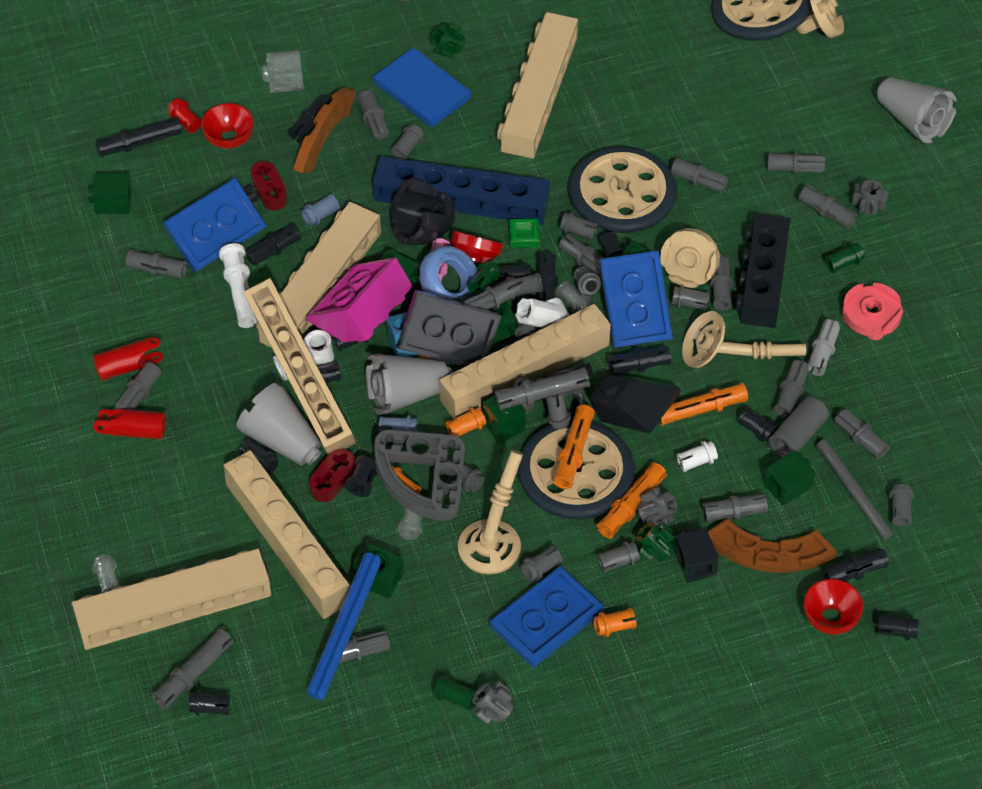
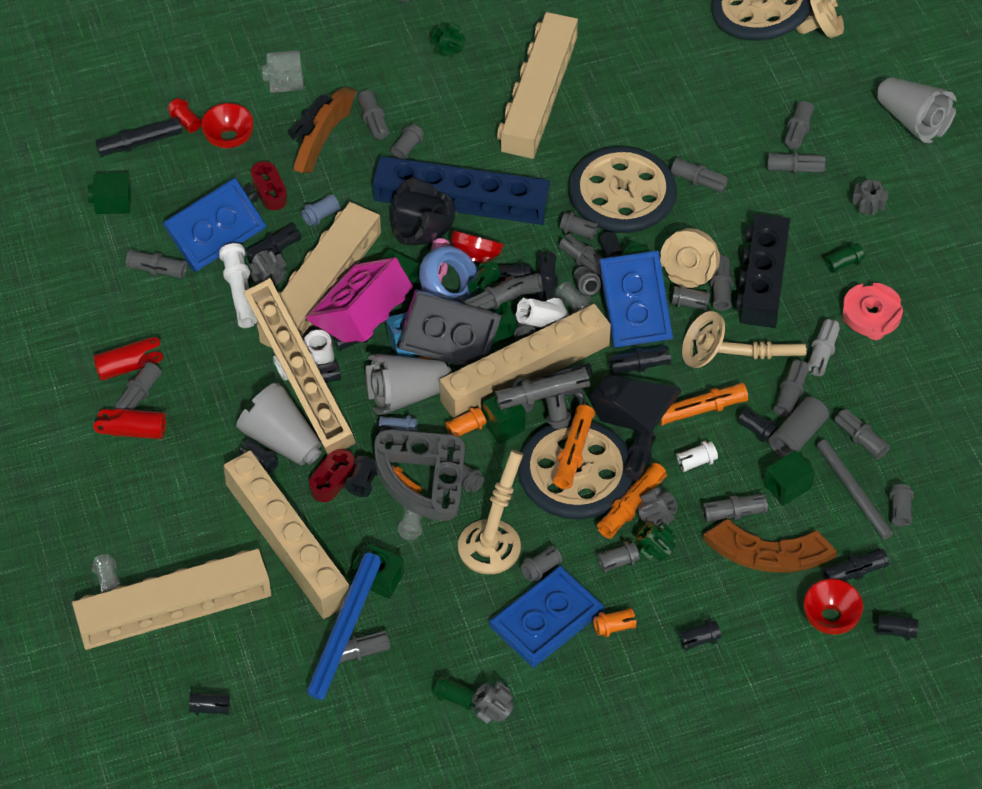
dark grey pin [151,629,234,710] -> none
blue tile [373,47,471,128] -> none
green tile [509,218,539,248] -> none
black brick [674,527,719,583] -> none
dark grey pin [799,184,857,229] -> none
none -> dark grey gear [249,250,287,286]
none -> black axle [624,431,656,481]
none -> black pin [678,619,722,651]
none -> dark grey axle [785,101,814,150]

